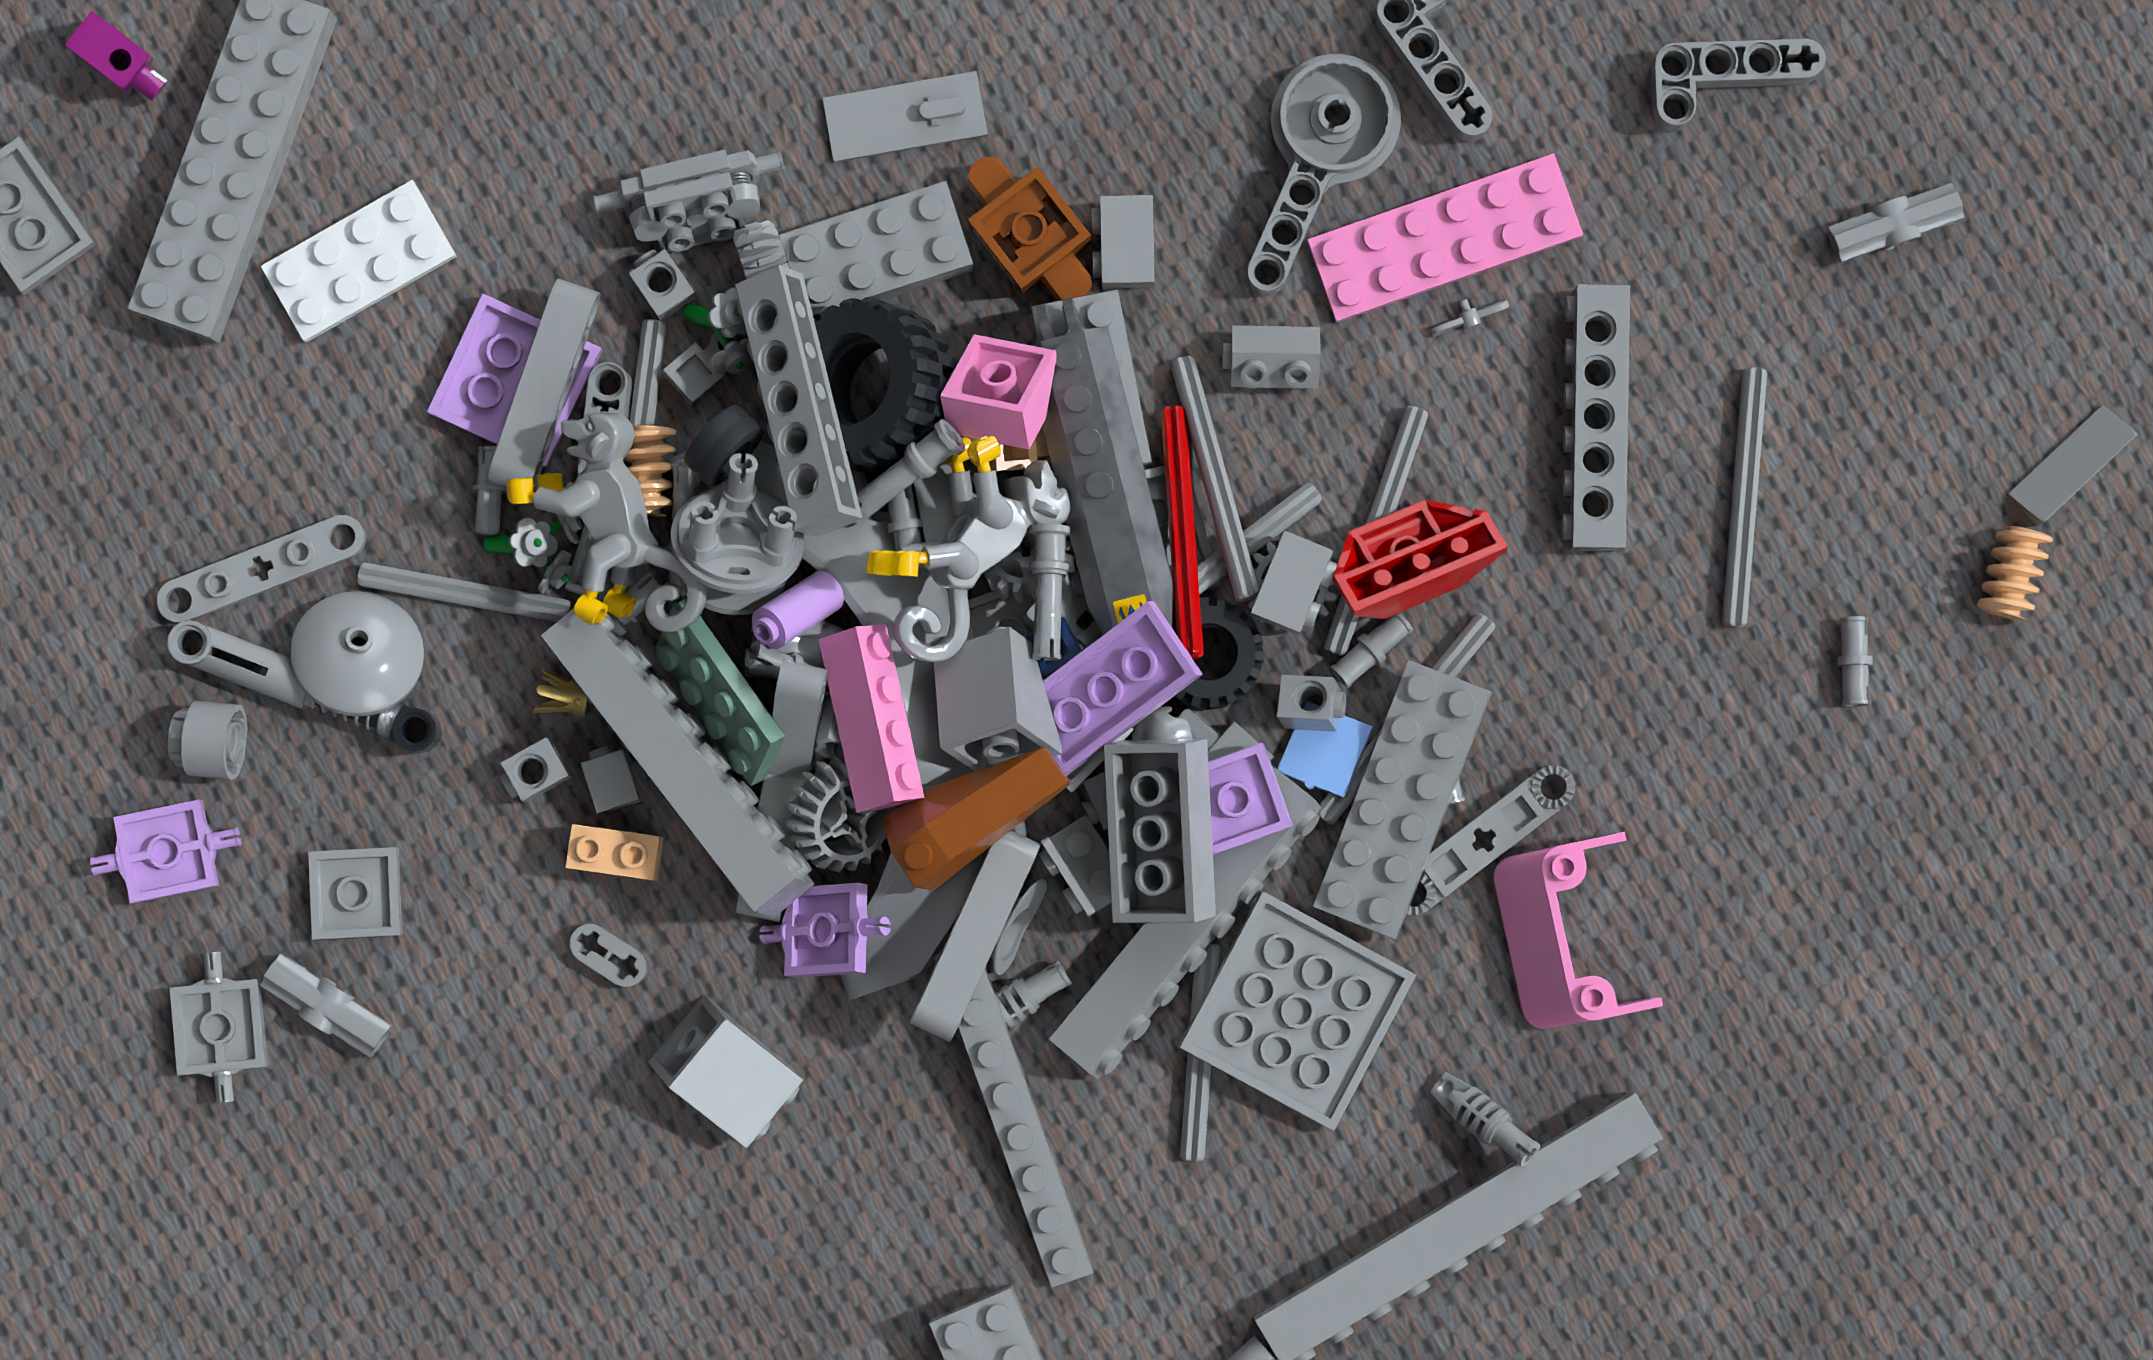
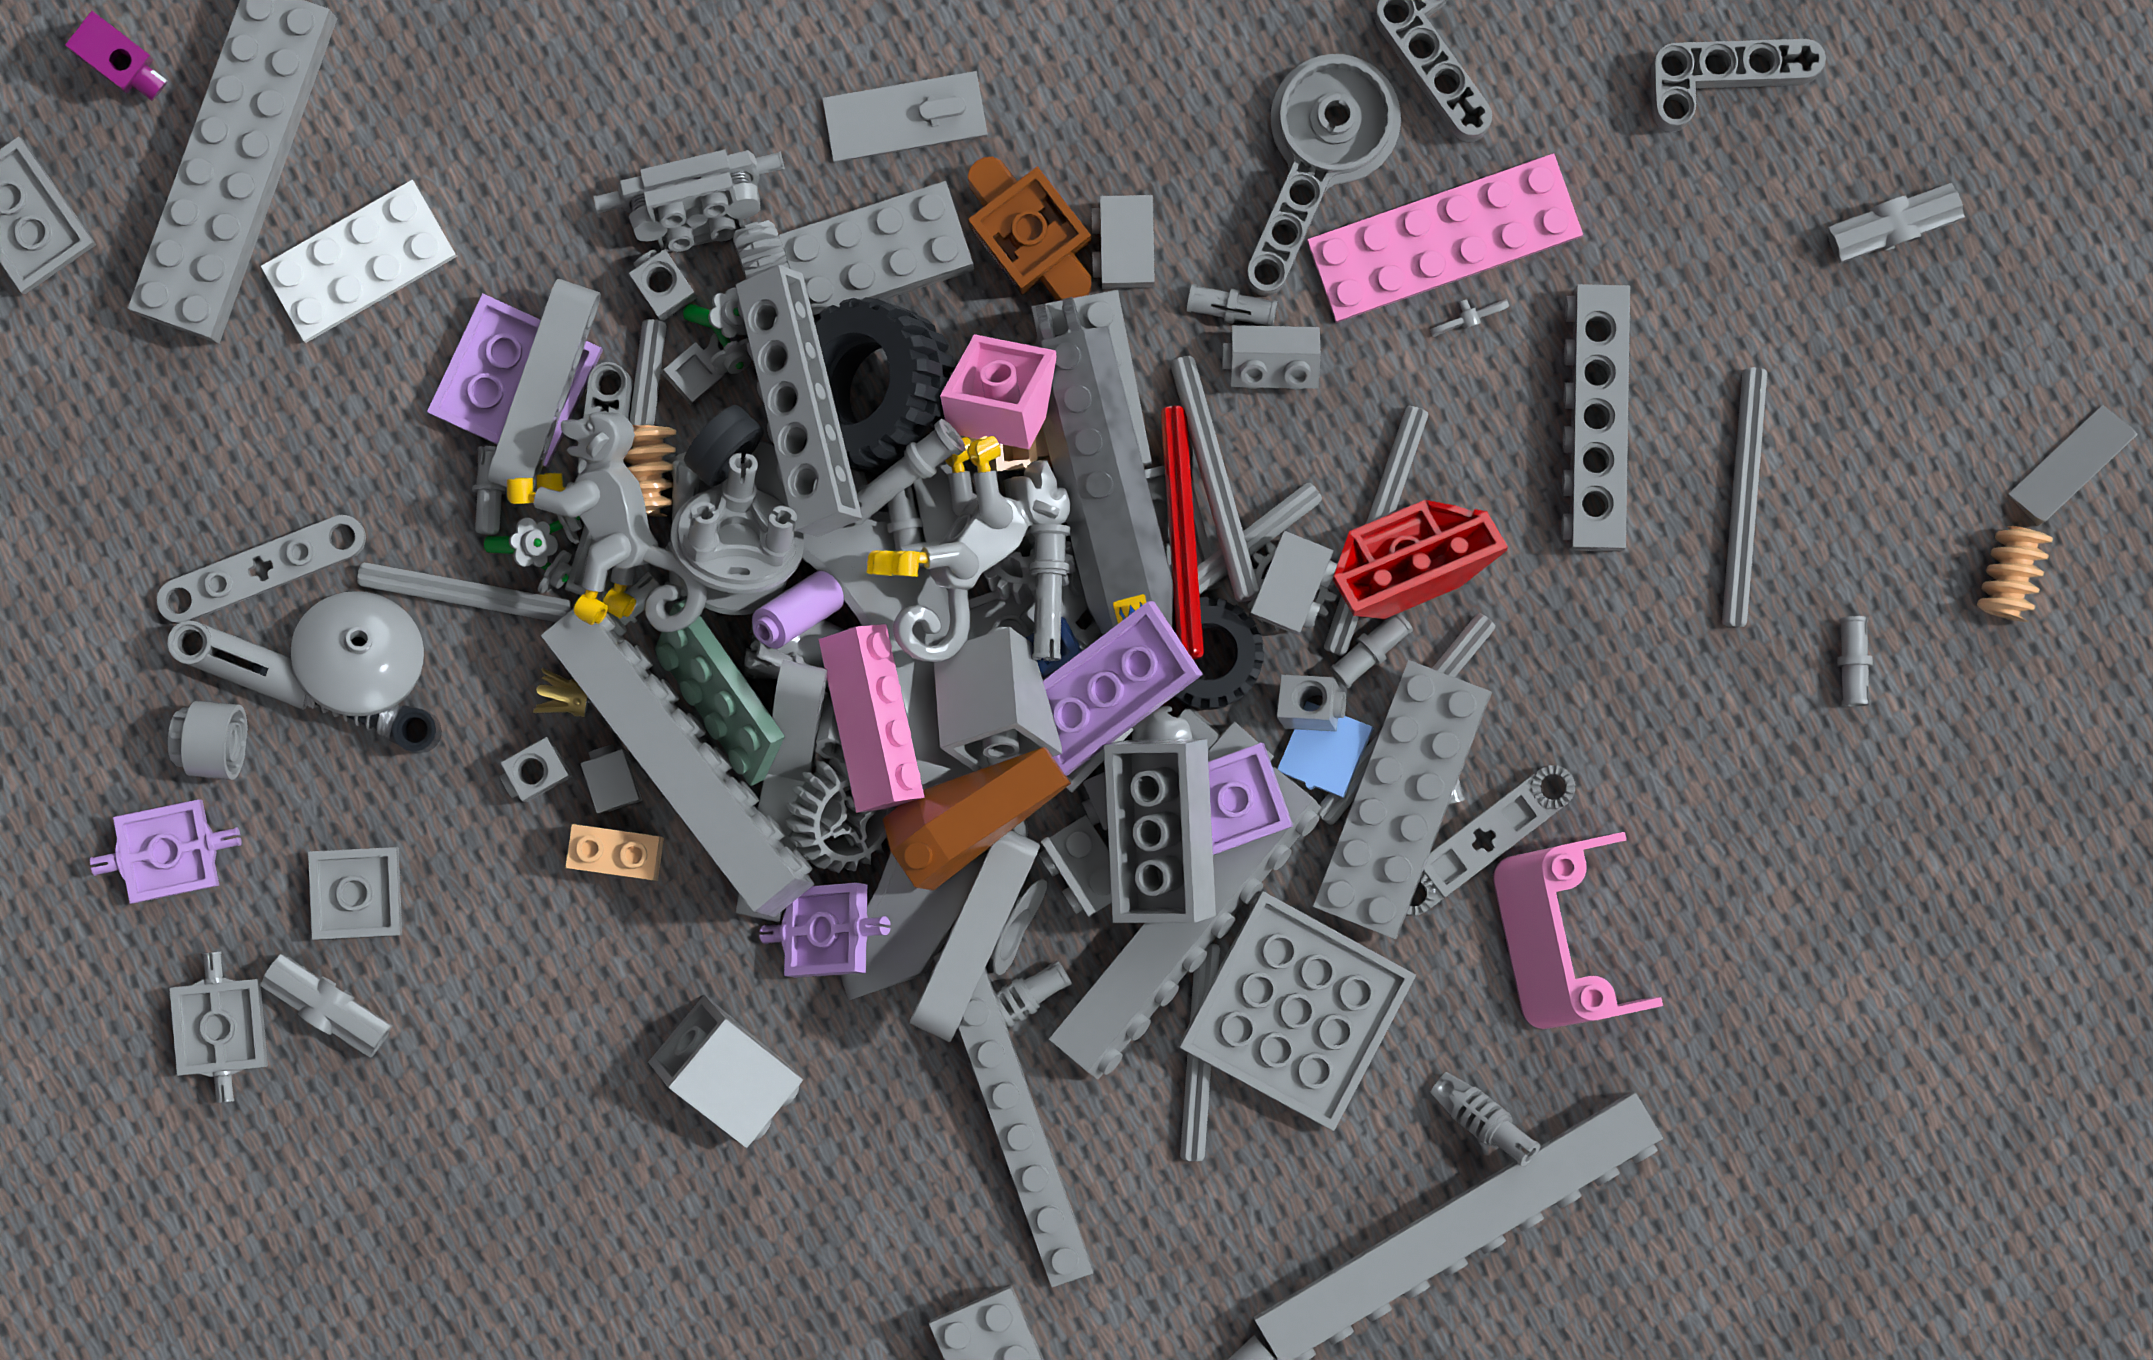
light grey beam [570,924,648,987] -> none
none -> light grey pin [1187,284,1278,326]

